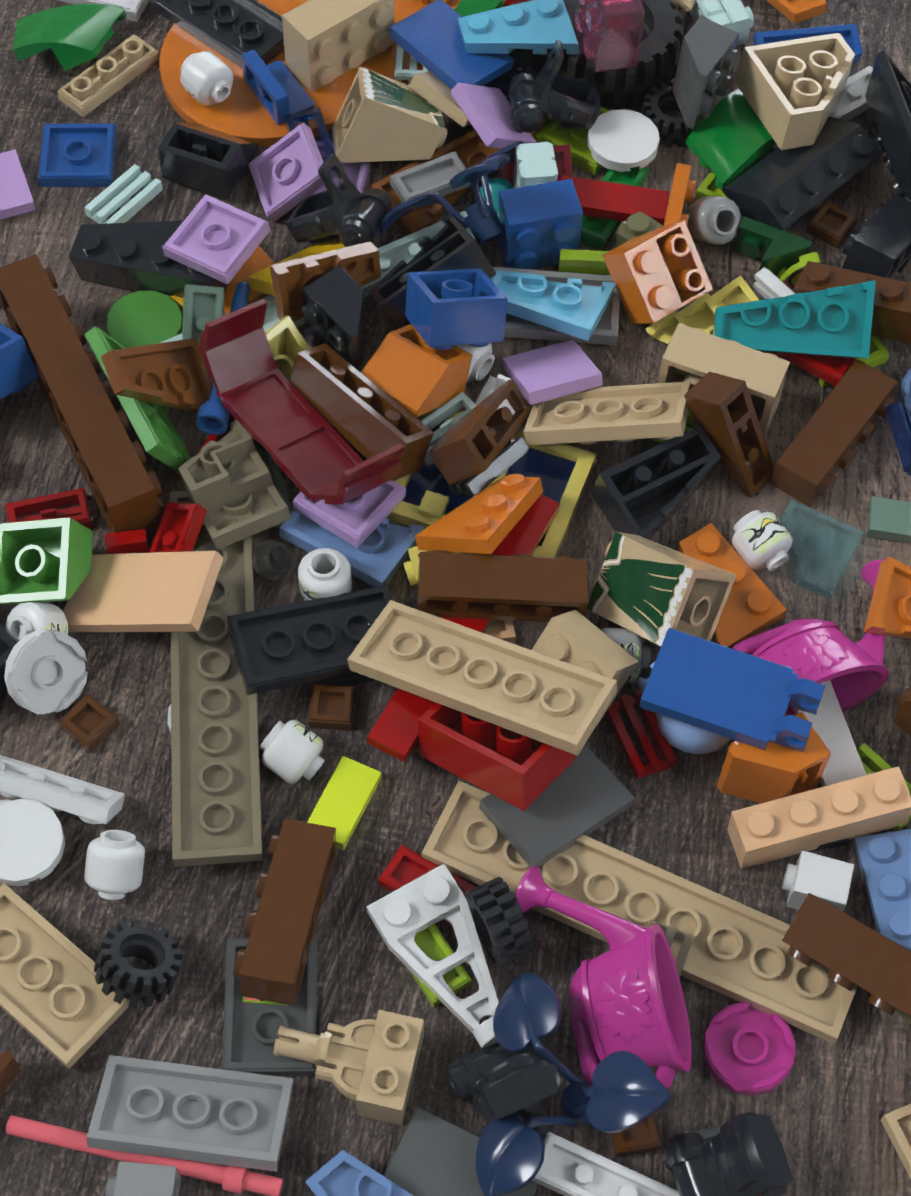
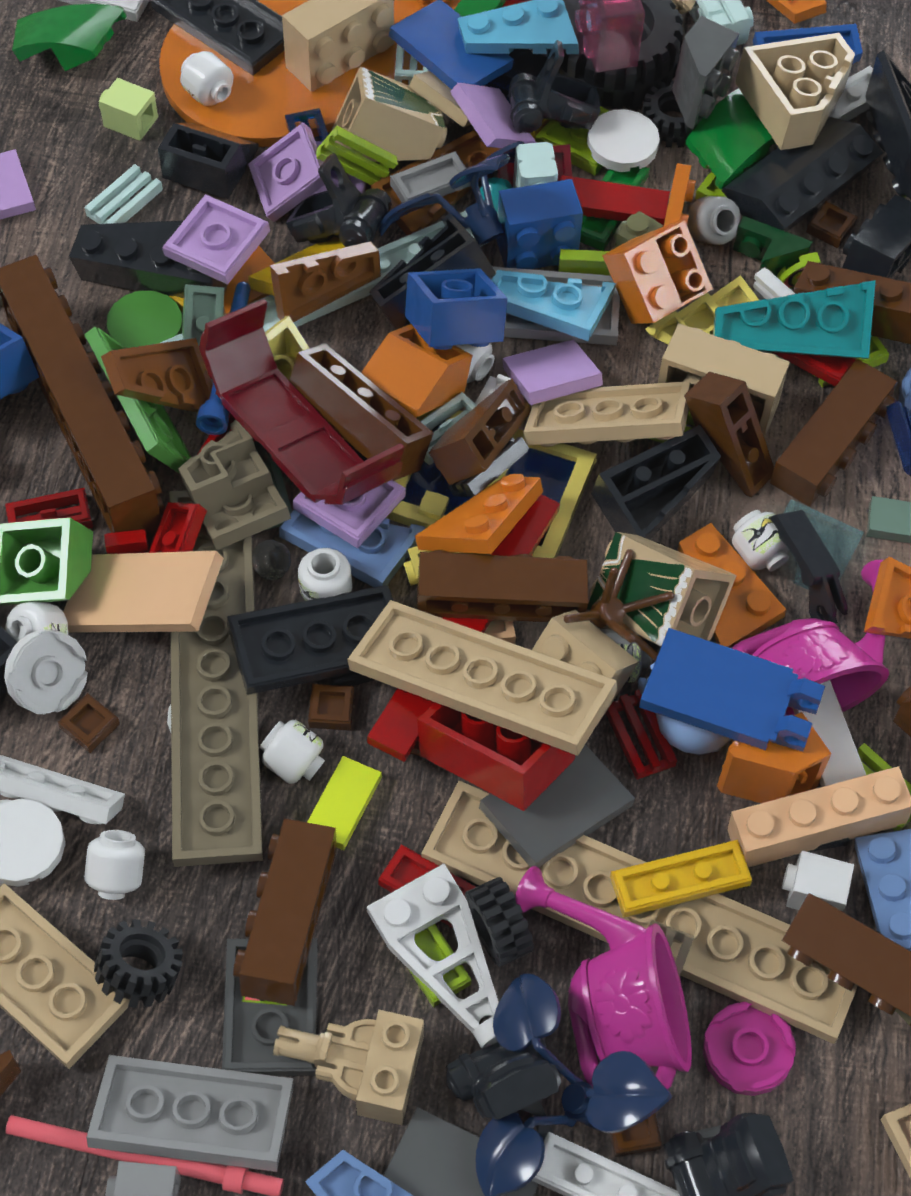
blue tile [38,123,117,187] -> none
tan tile [57,34,159,117] -> none
blue panel [241,49,314,126] -> none
black slope [302,265,365,372] -> none
none -> yellowish green brick [99,78,158,141]
none -> lime tile [316,126,398,185]
none -> reddish brown plant [564,549,674,660]
none -> yellow tile [610,840,752,918]
none -> black arm [769,510,848,623]

